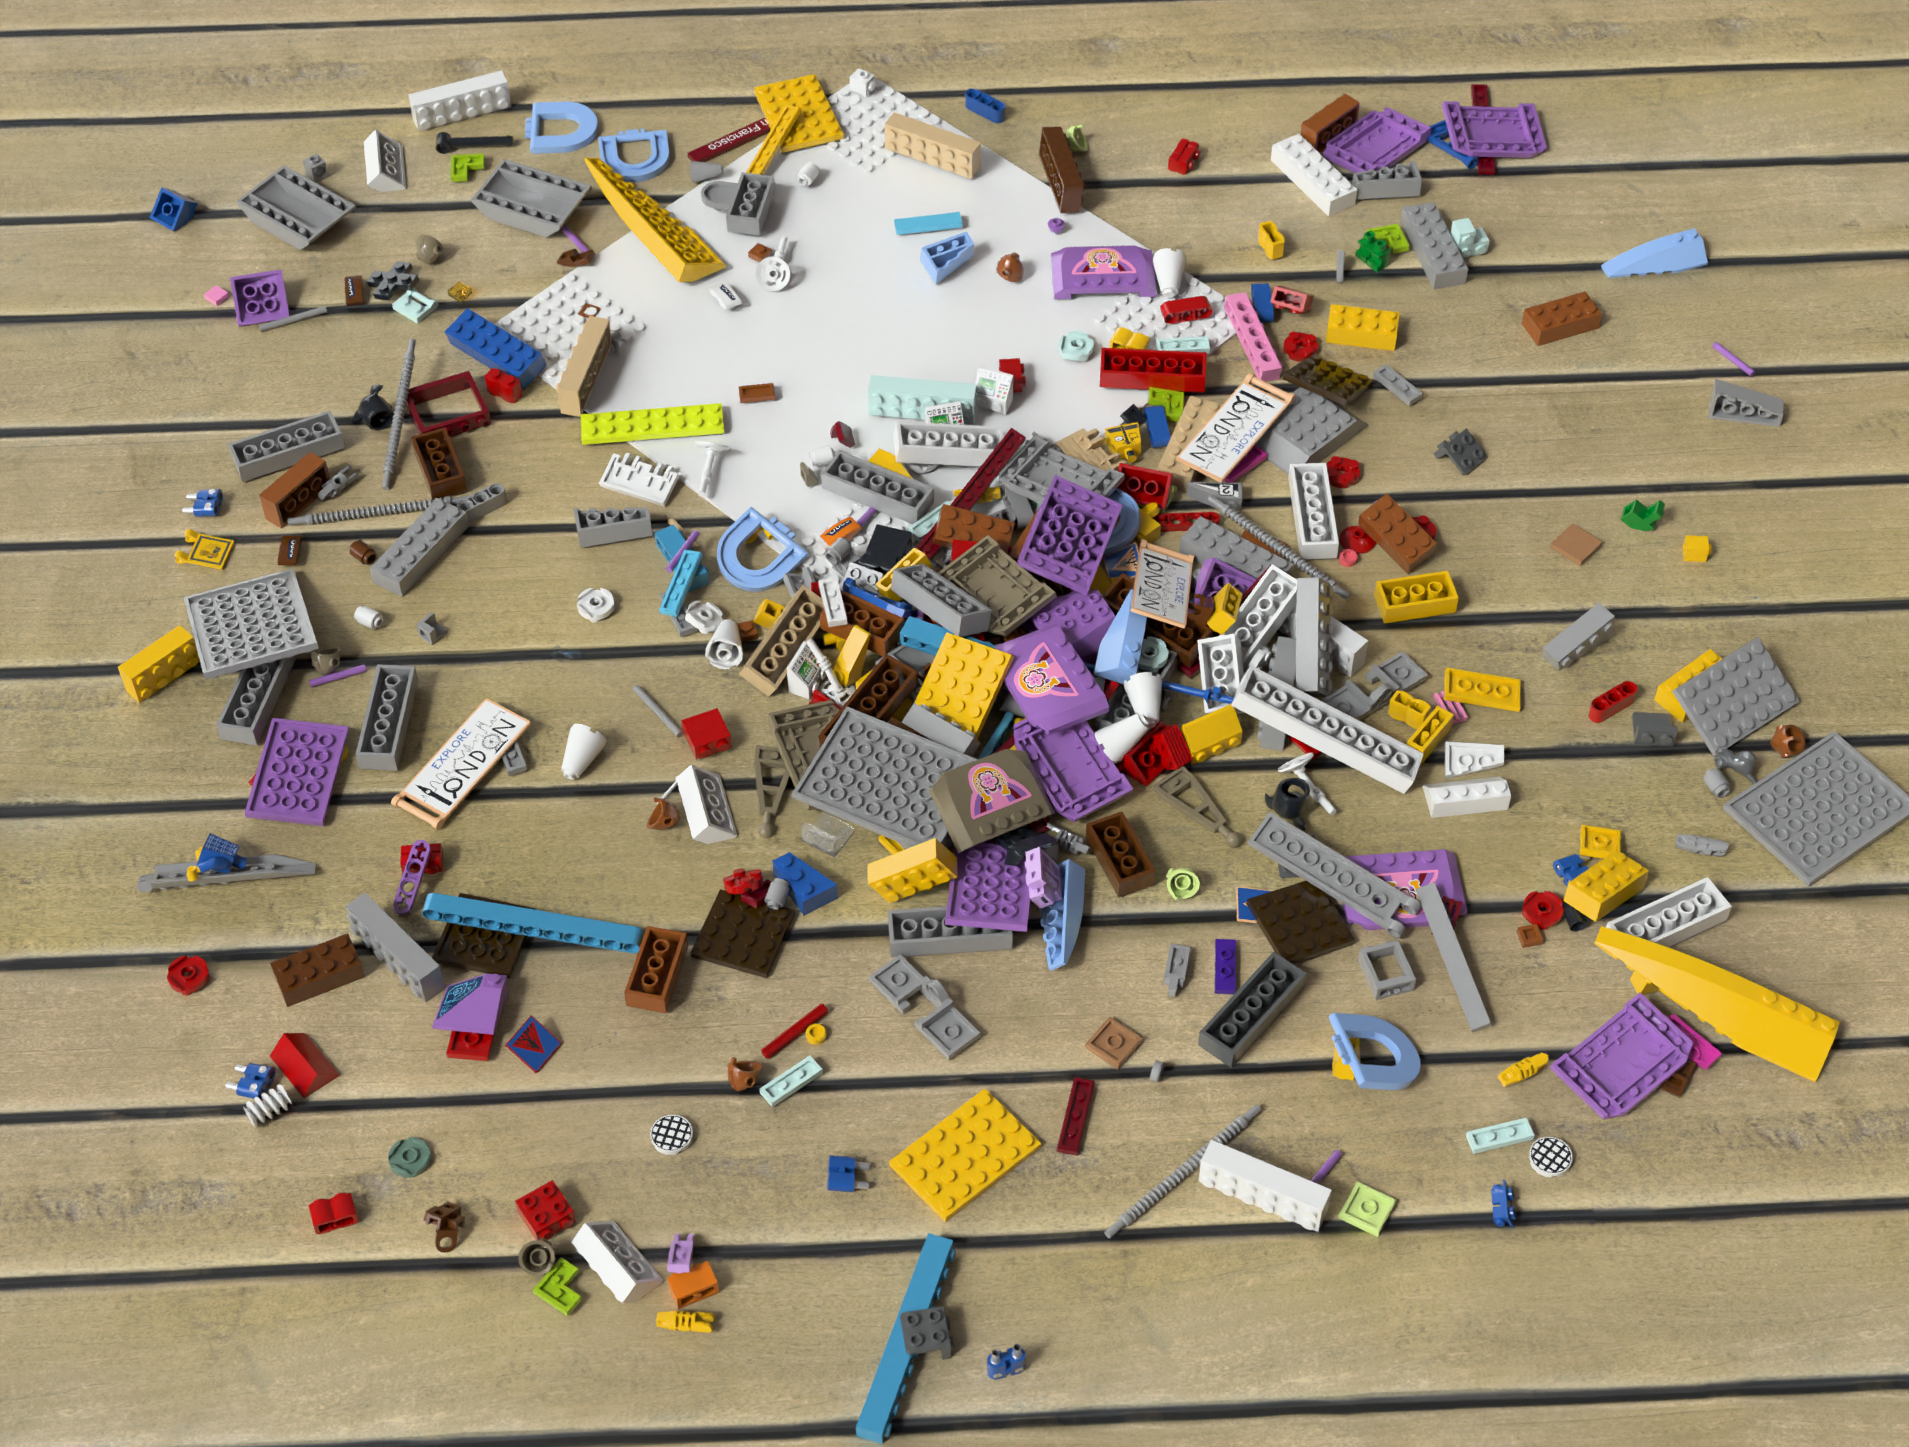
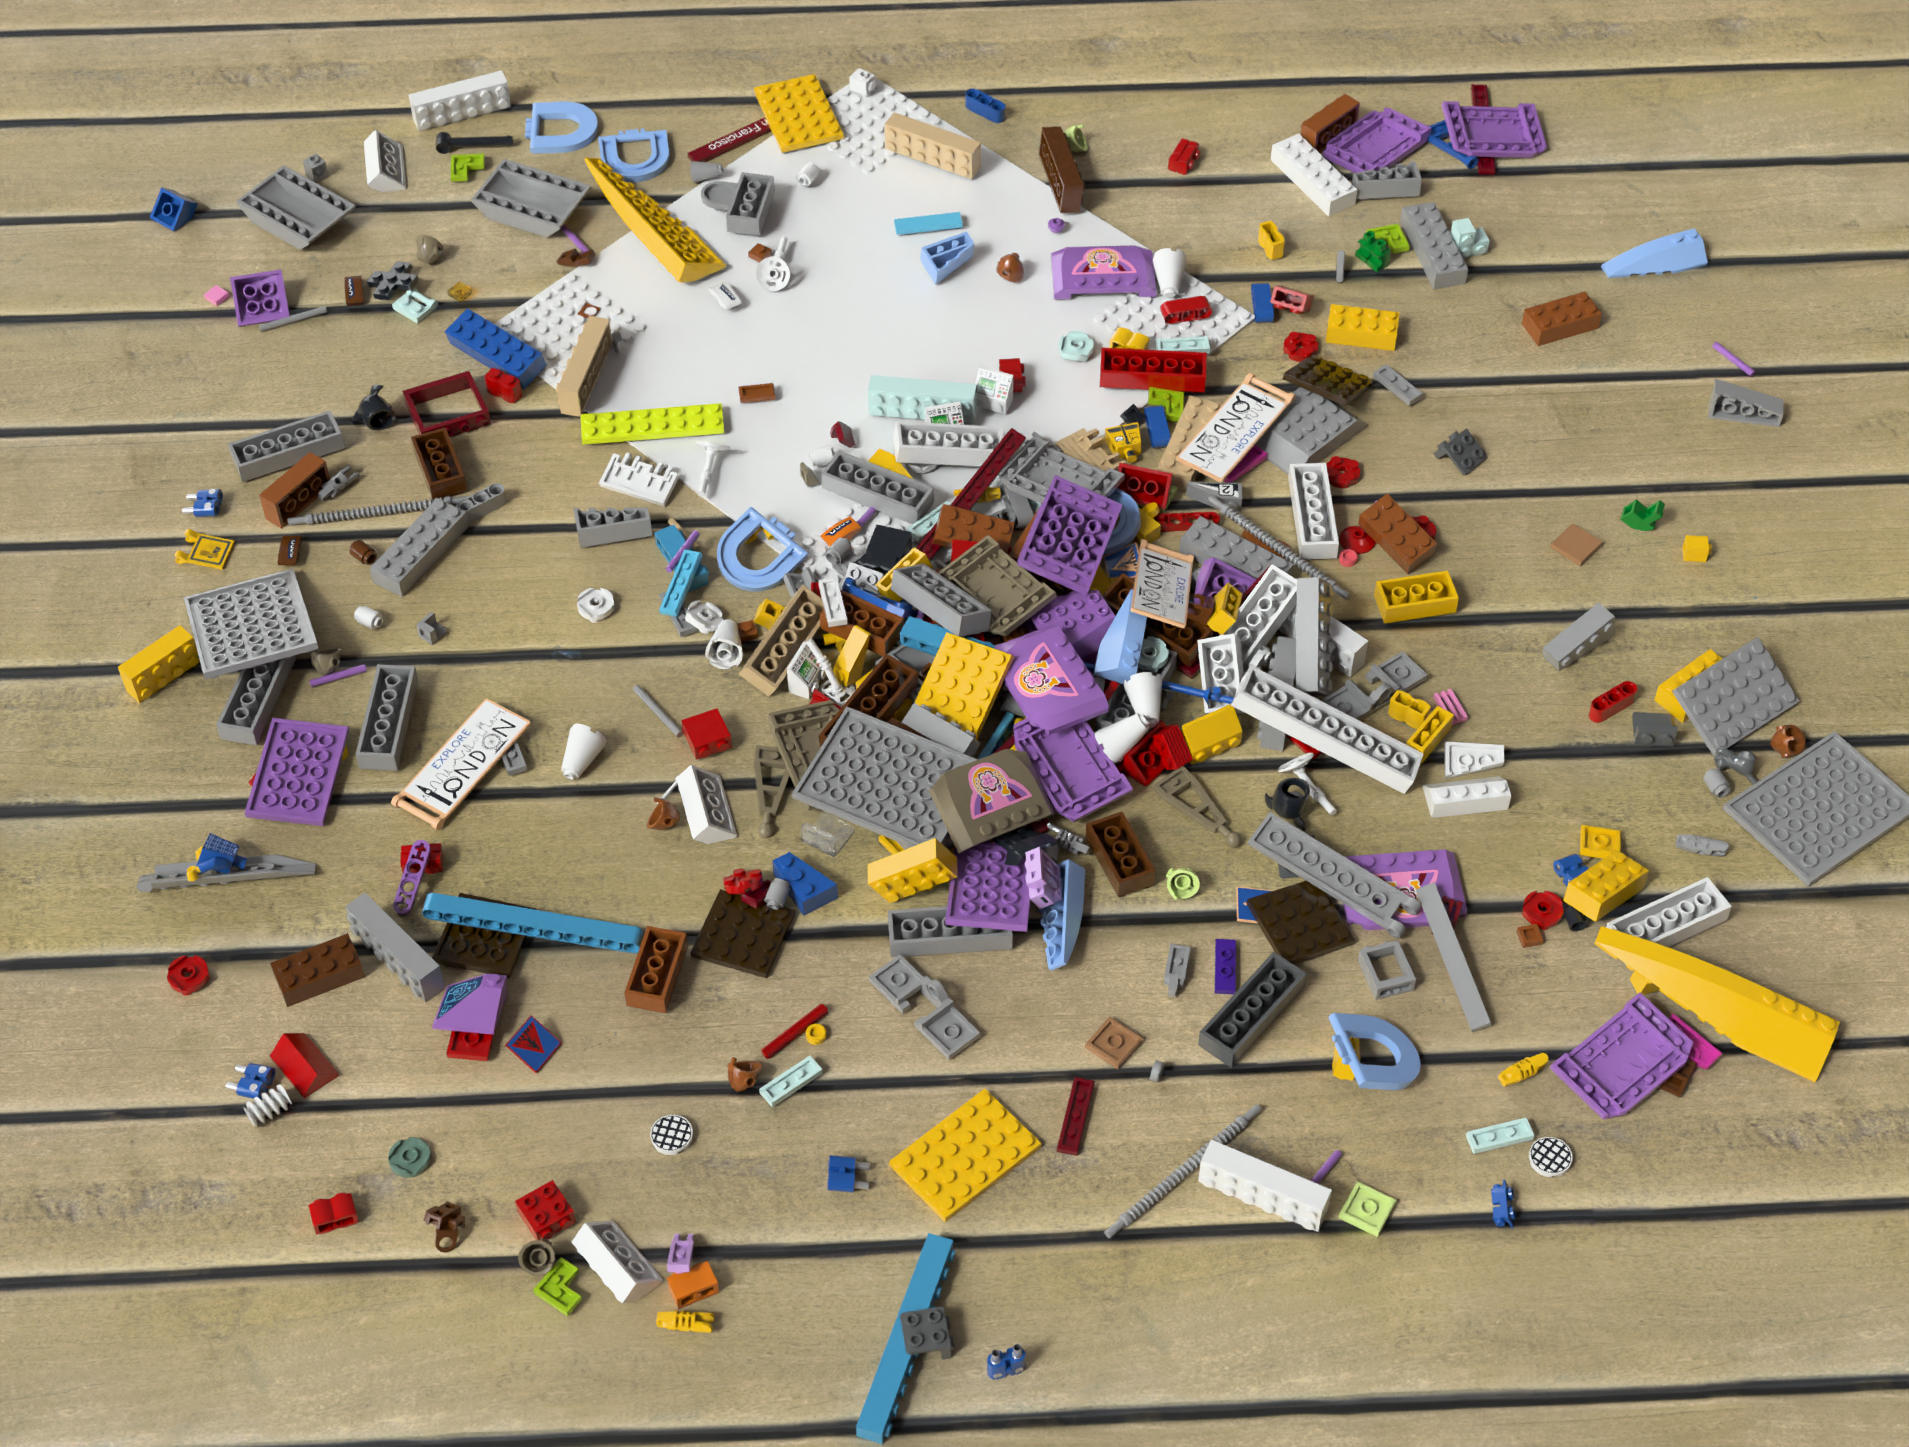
light grey hose [382,339,416,490] -> none
yellow tile [746,105,801,175] -> none
bright pink brick [1224,292,1283,382] -> none
yellow tile [1444,667,1521,712] -> none

